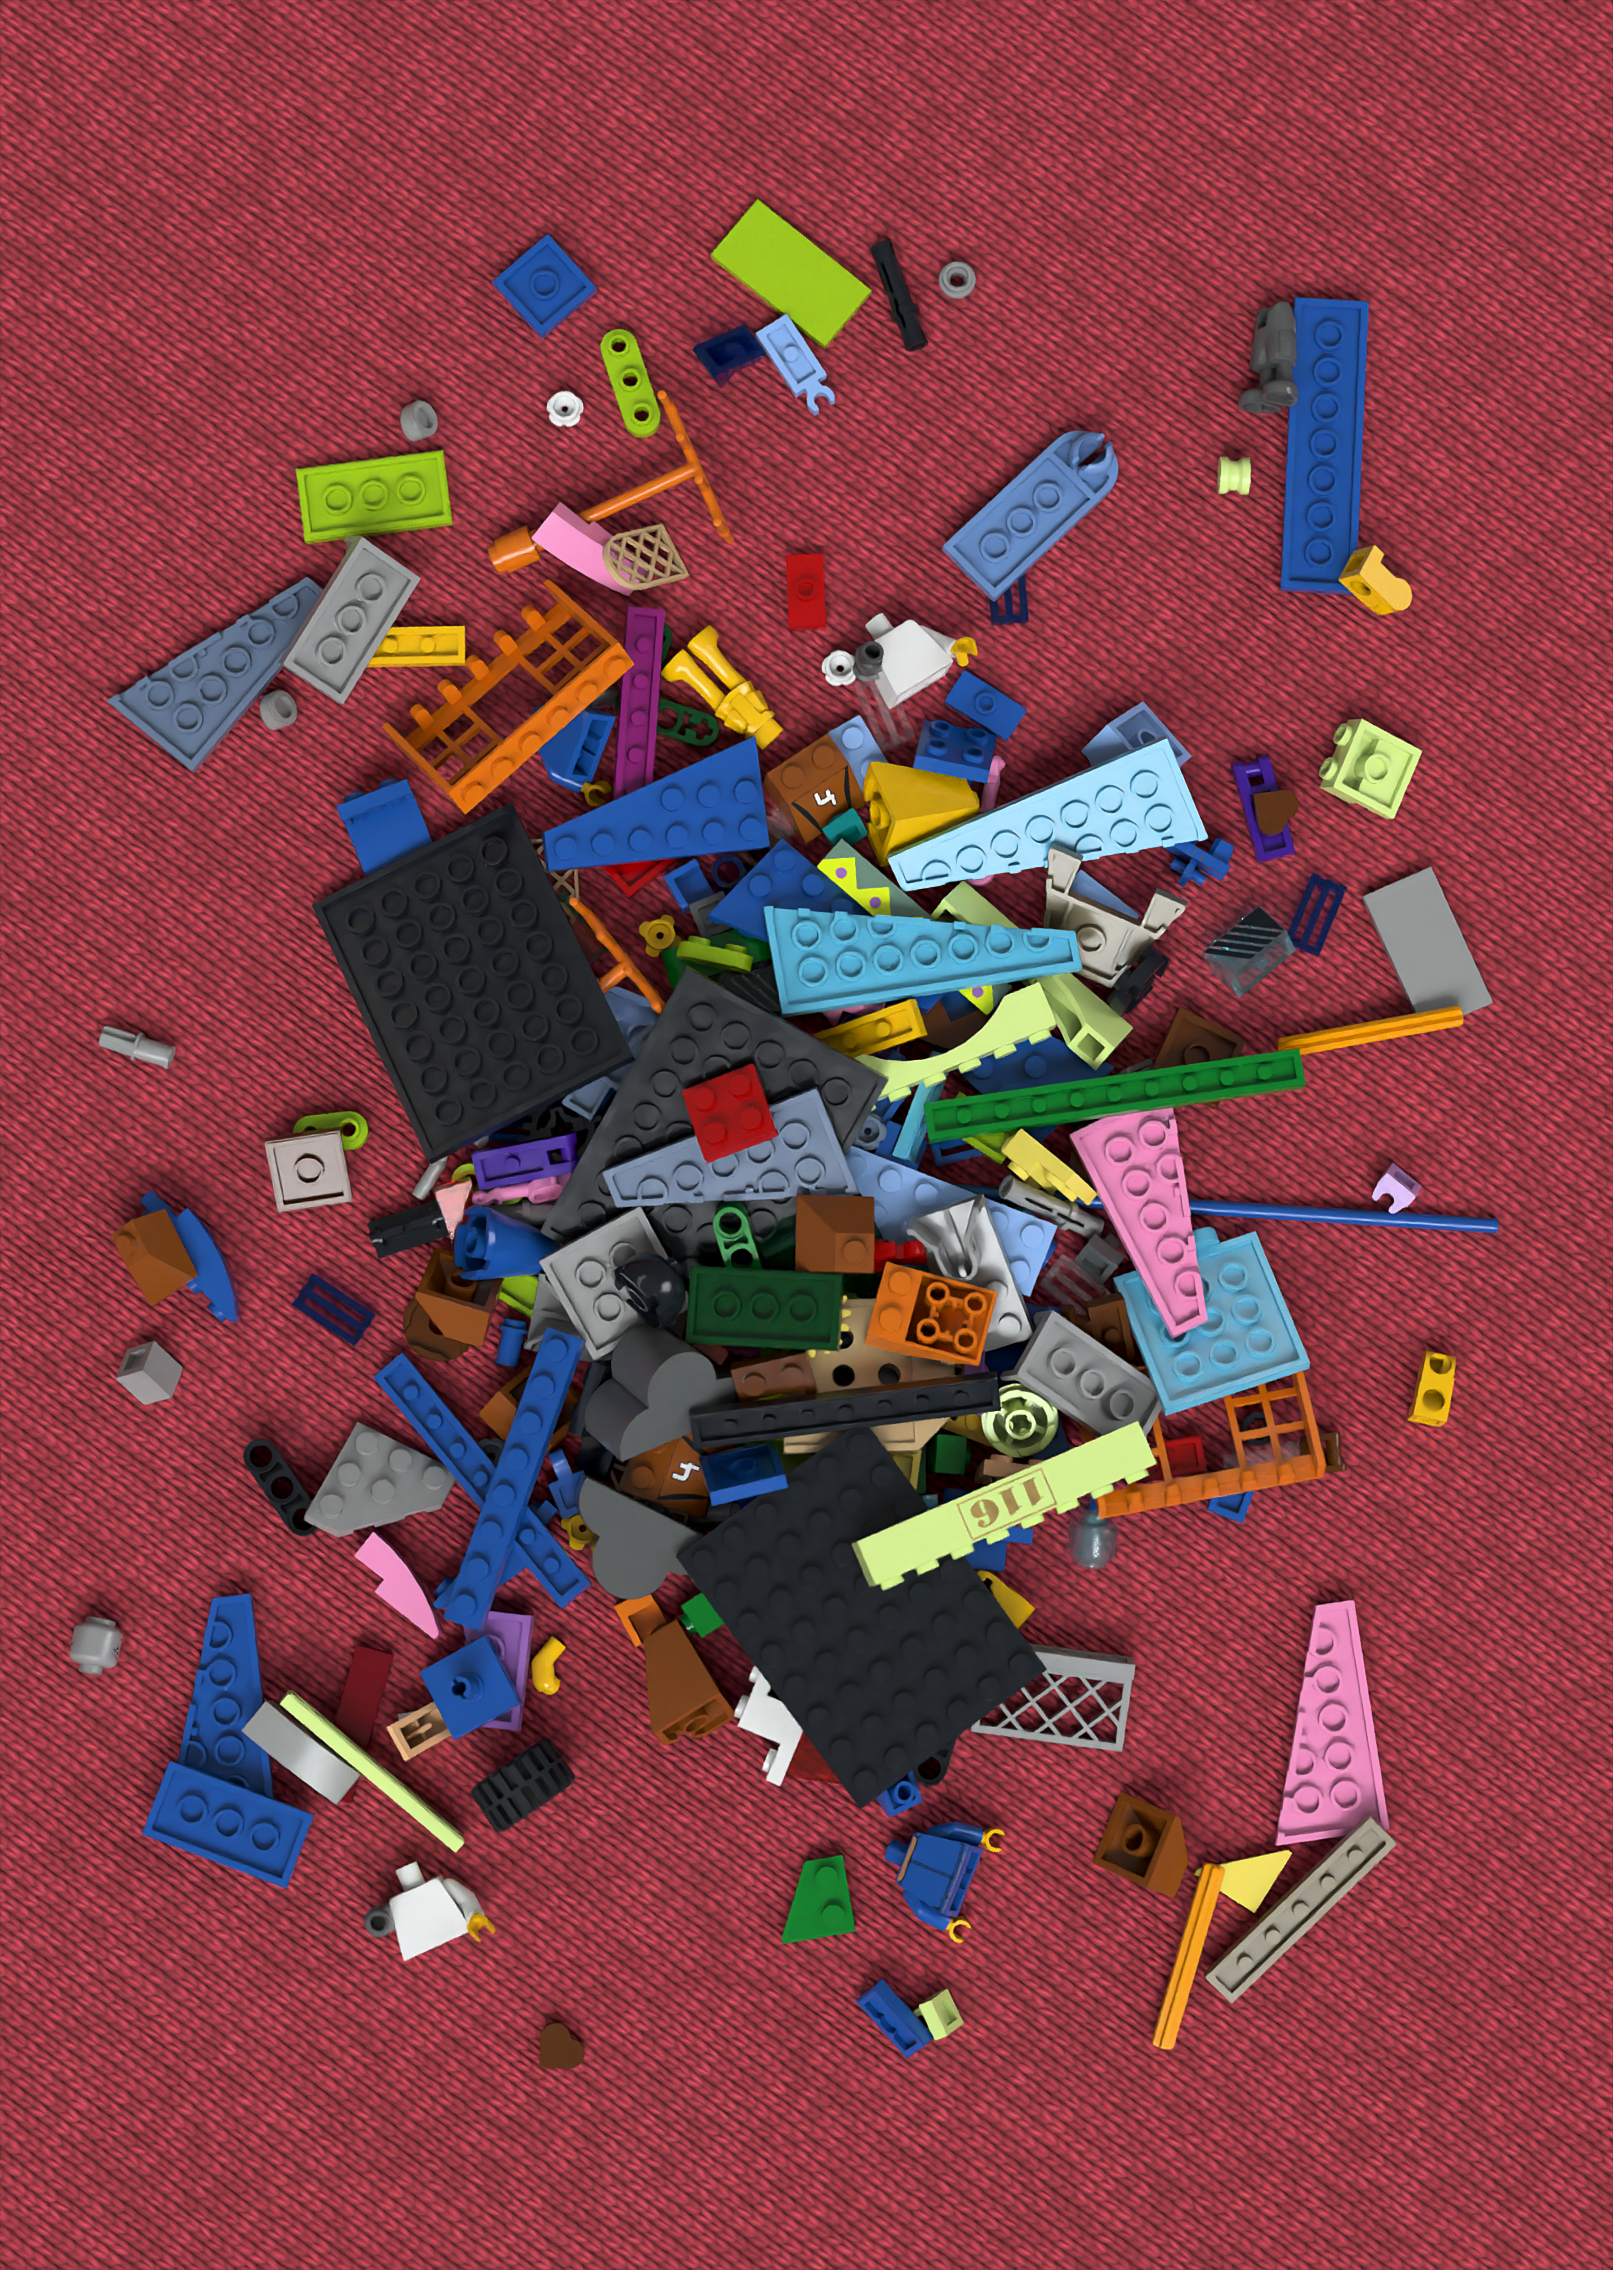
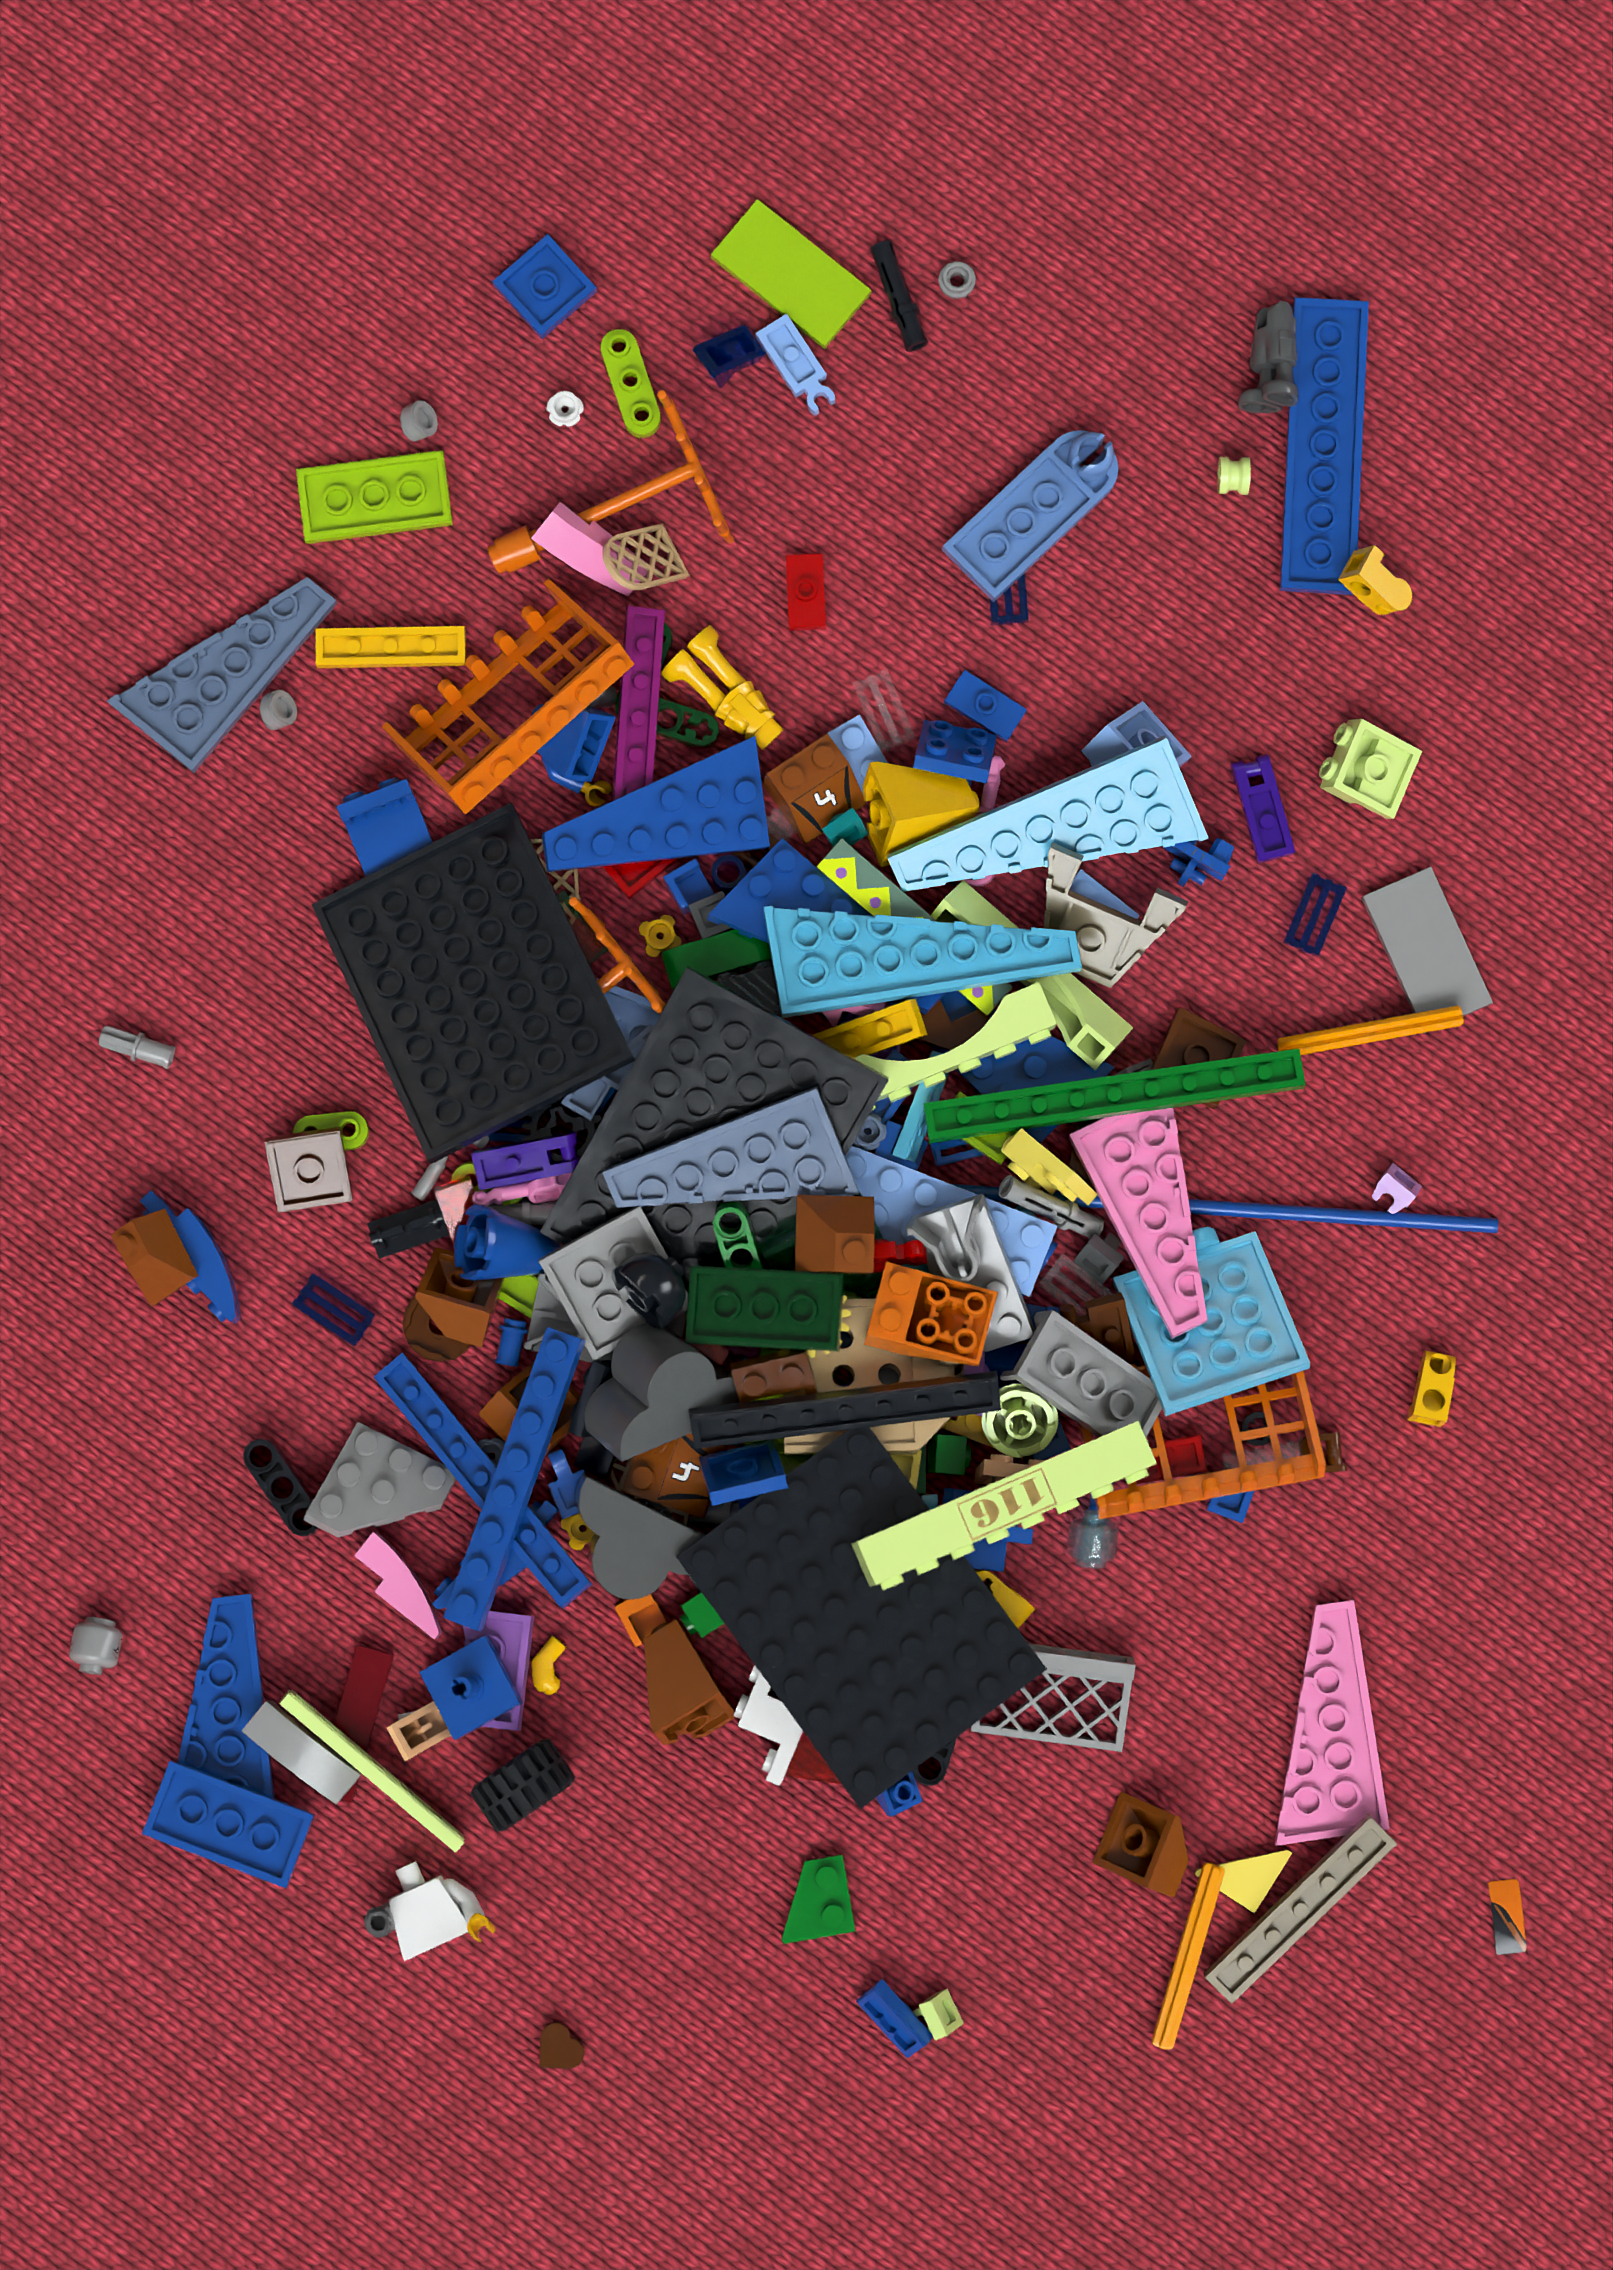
light grey panel [115,1341,182,1405] -> none
light grey plate [278,535,421,705] -> none
lime plate [676,936,753,973] -> none
red plate [681,1063,779,1163] -> none
white plate [822,650,856,686] -> none
white torso [853,613,978,709] -> none
blue torso [885,1821,1005,1943] -> none
black plate [1106,945,1171,1017] -> none
clear light blue brick [1202,905,1296,998] -> none
reddish brown tile [1252,790,1299,837] -> none
none -> sticker [1488,1879,1526,1955]

